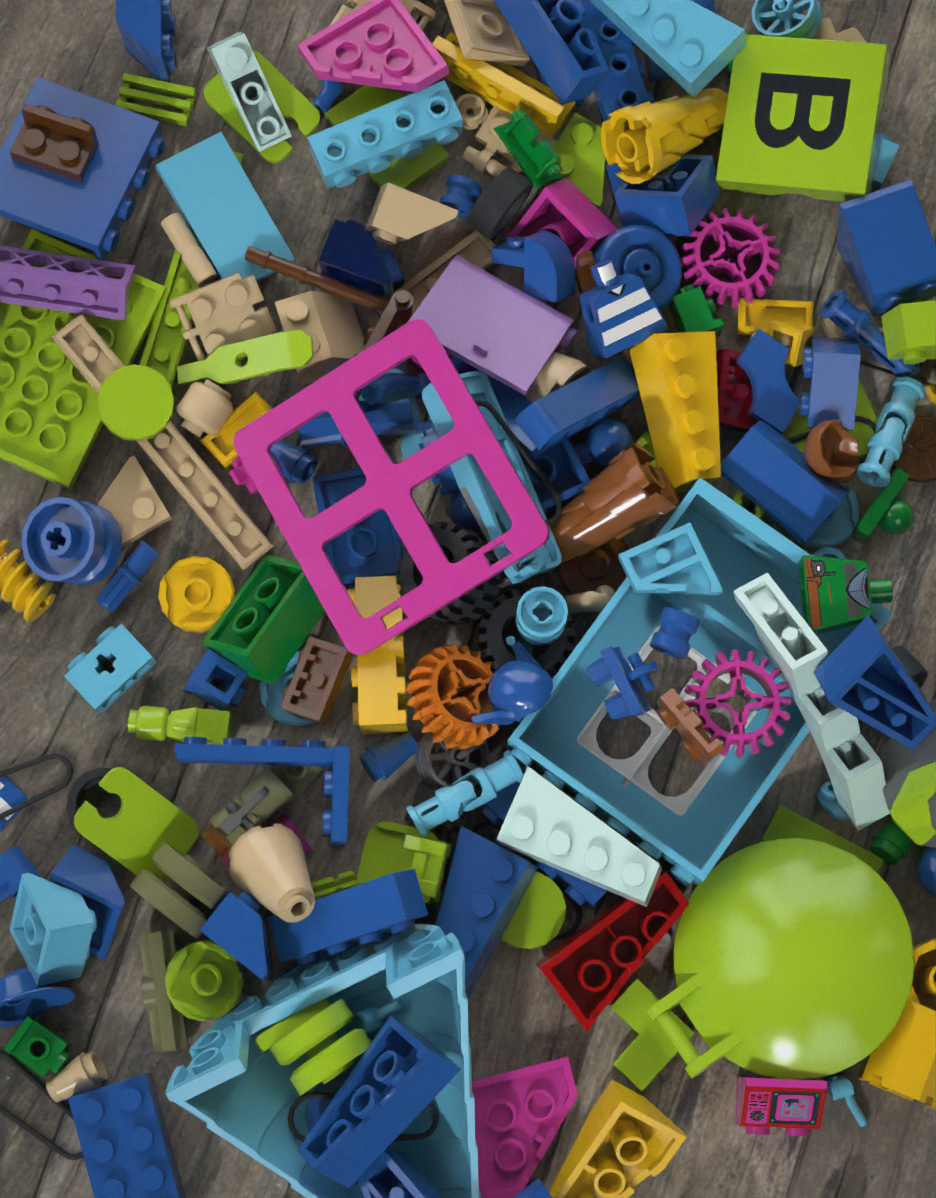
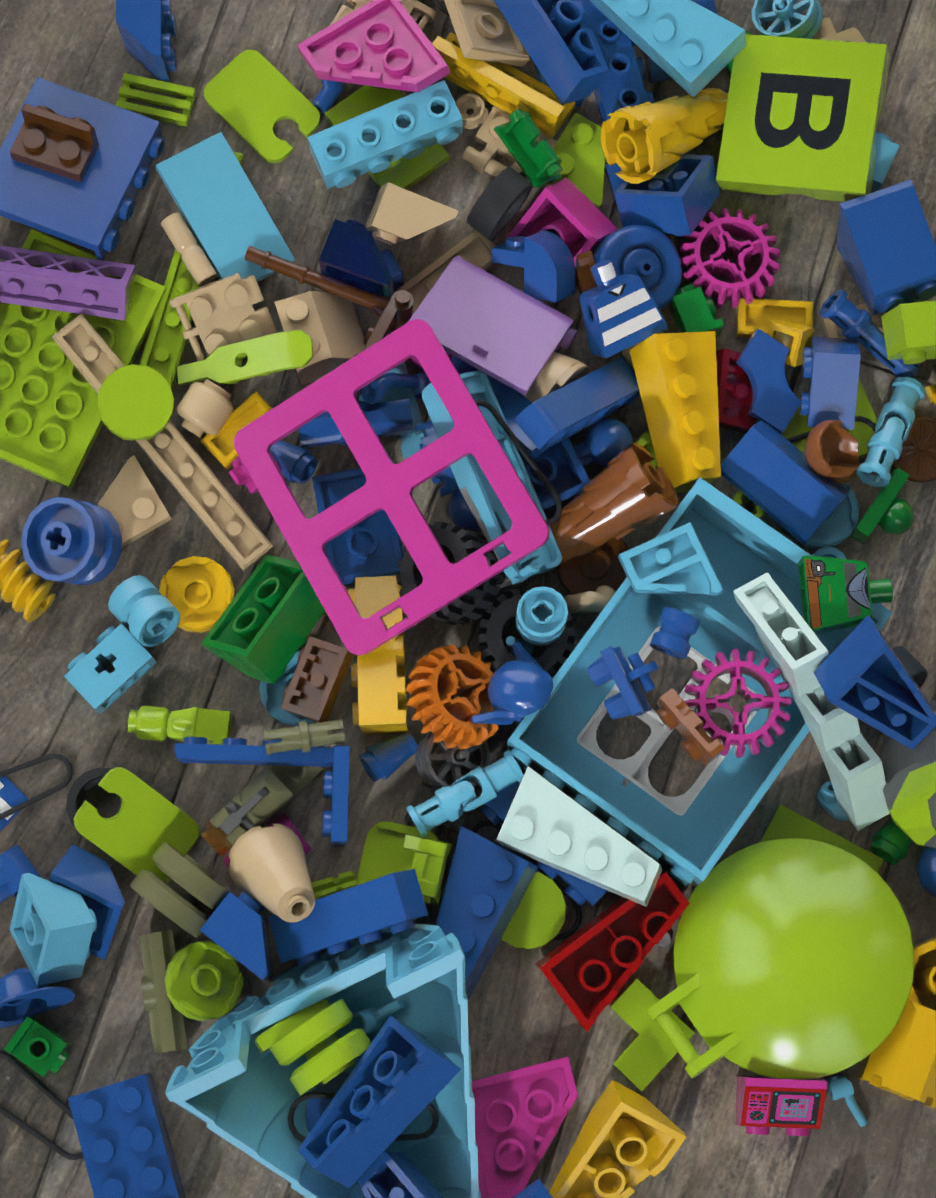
tan cone [46,1051,108,1103] -> none
blue axle [96,541,160,612] -> none
blue brick [183,649,248,711] -> none
light aqua slope [206,32,292,152] -> none
blue wheel [439,175,483,219] -> none
none -> medium azure wheel [108,575,180,647]
none -> olive pin [263,718,345,755]

